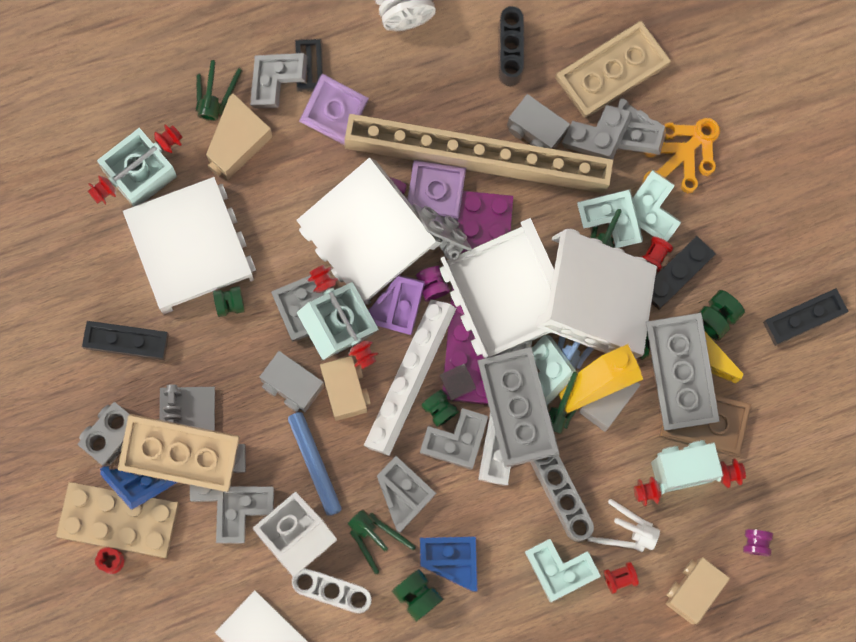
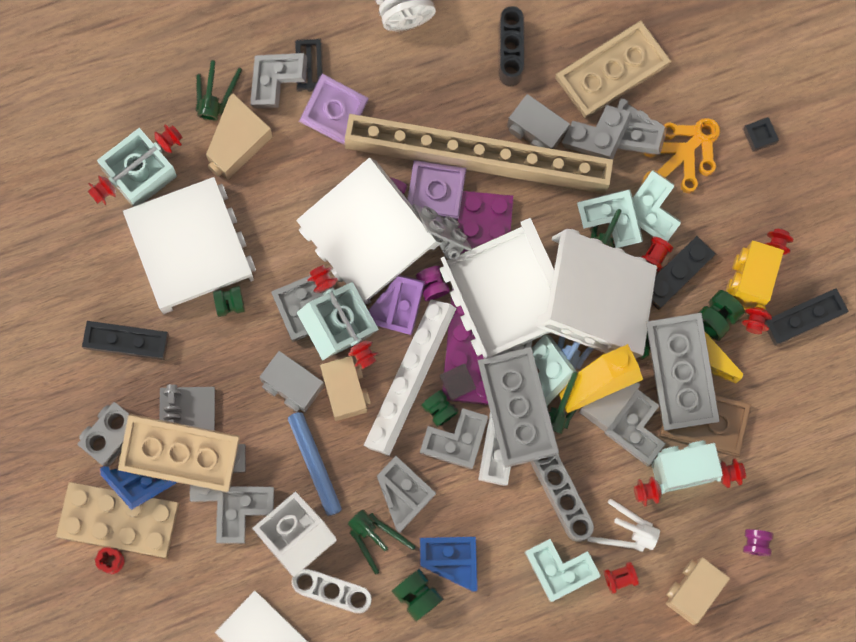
none -> light grey plate [604,389,665,466]
none -> yellow brick [726,229,794,334]
none -> black plate [743,117,779,152]

